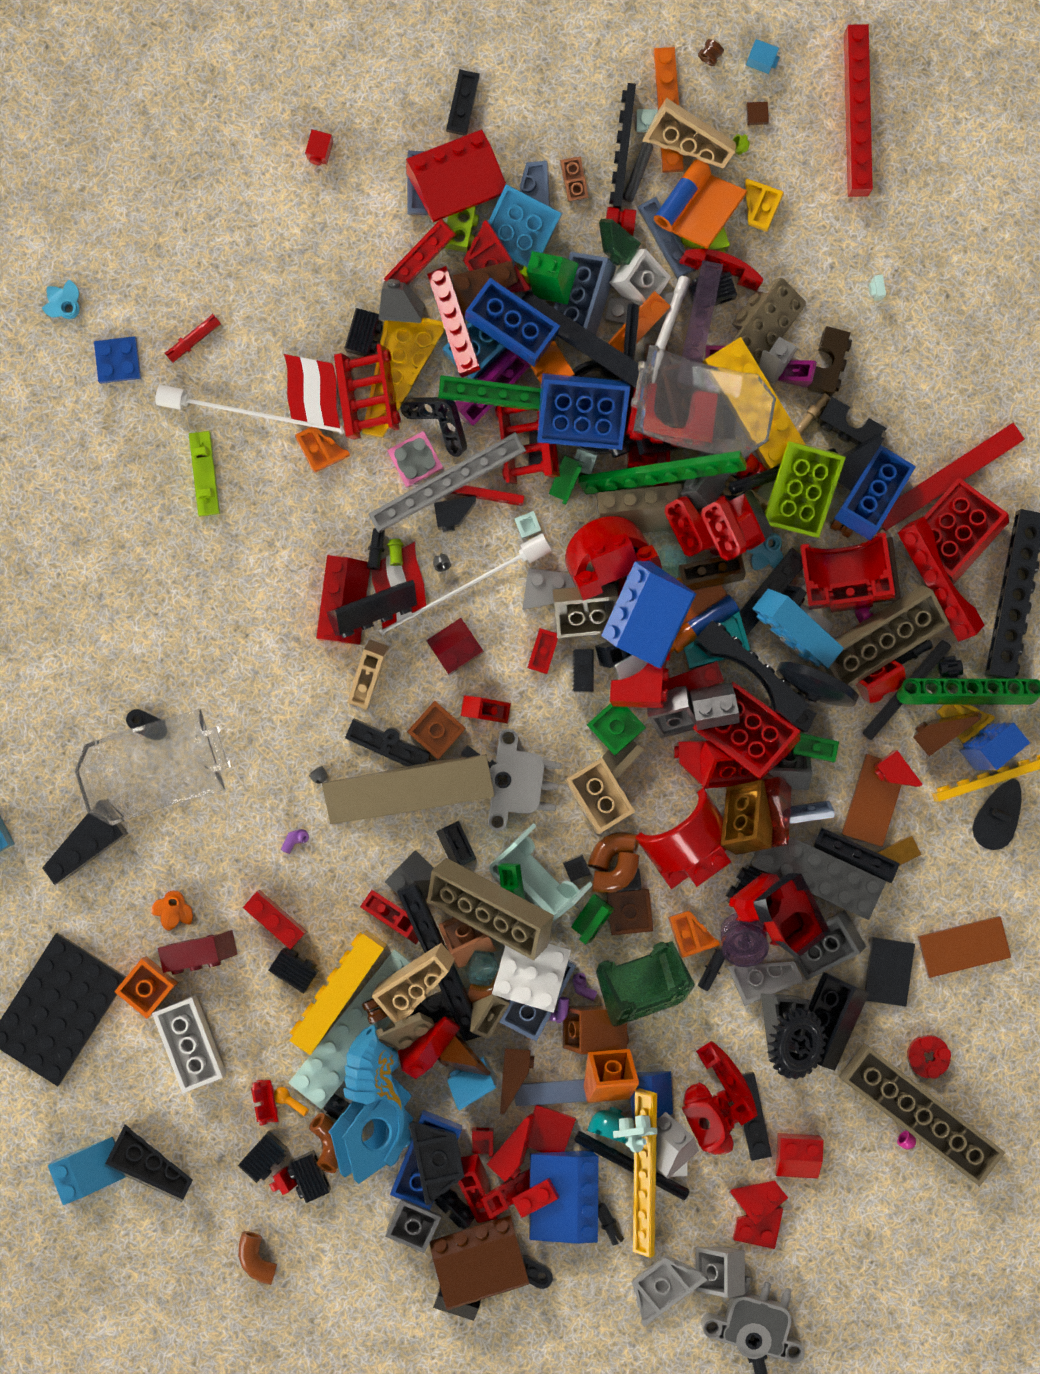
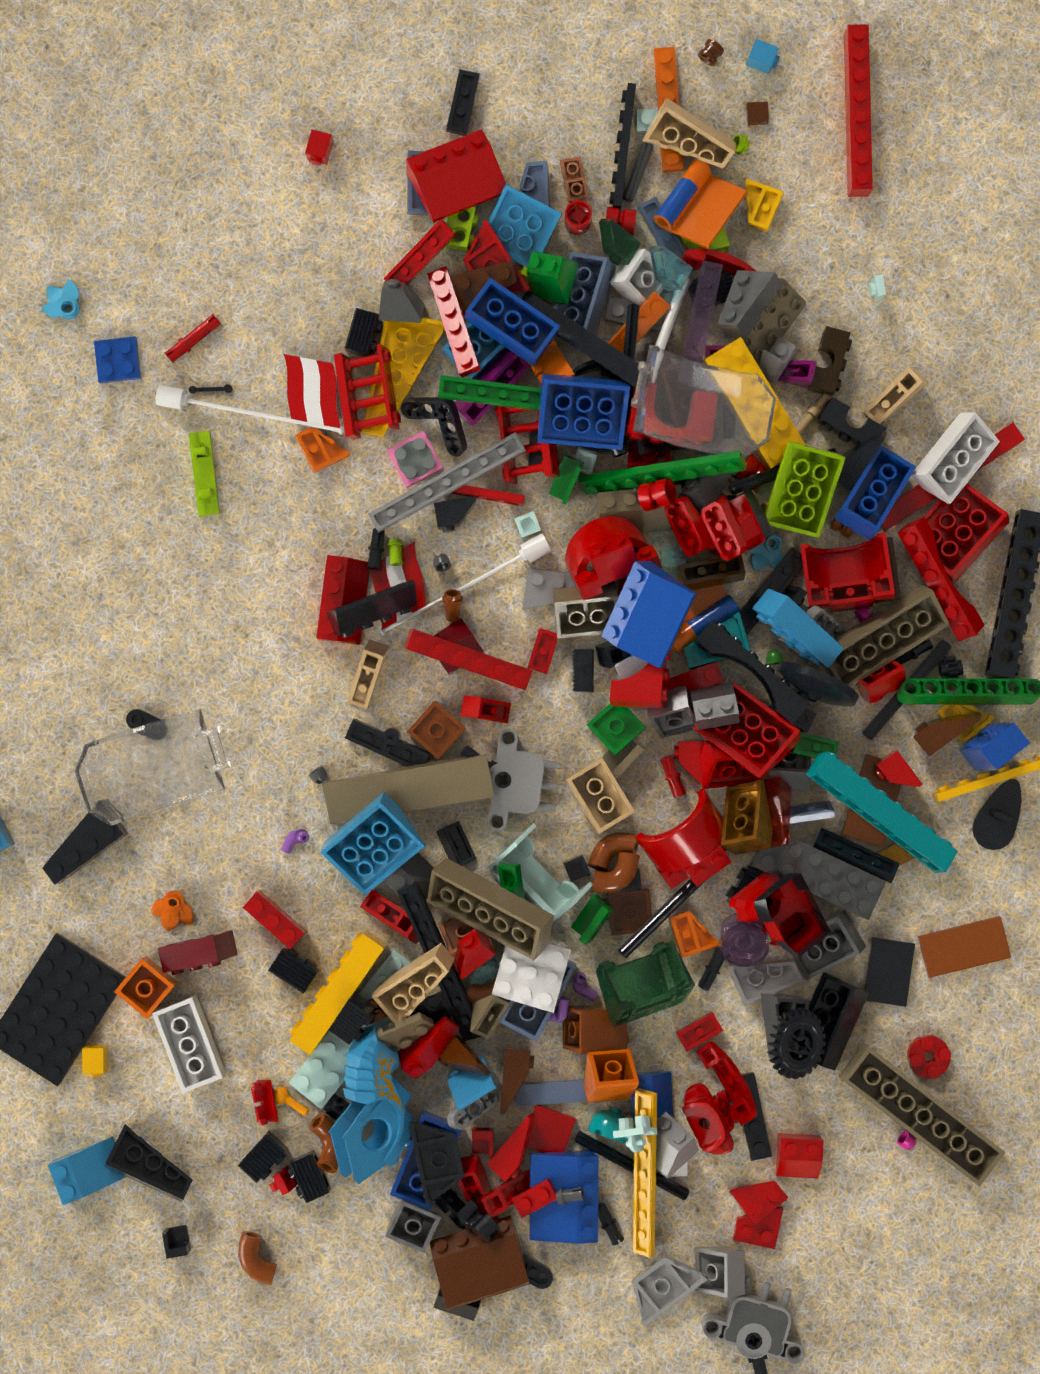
none -> yellow brick [82,1045,108,1077]
none -> black panel [162,1225,191,1259]
none -> black hinge [188,384,232,394]
none -> dark azure slope [320,792,425,896]
none -> black brick [328,992,375,1045]
none -> red arch [404,628,533,690]
none -> dark orange cone [442,589,463,622]
none -> light grey beam [447,1089,499,1130]
none -> red slope [454,929,496,980]
none -> black leg [458,1199,500,1243]
none -> dark grey pin [556,1186,585,1206]
none -> red wheel [564,200,592,235]
none -> black axle [618,879,704,958]
none -> red wheel [638,478,677,511]
none -> clear light blue slope [650,246,693,292]
none -> red axle [660,755,686,798]
none -> red plate [676,1011,723,1052]
none -> dark grey wedge [718,270,783,340]
none -> bright green hinge [766,650,783,665]
none -> teal brick [806,752,958,873]
none -> light grey beam [807,606,845,639]
none -> tan slope [864,367,929,424]
none -> white slope [911,412,1000,504]

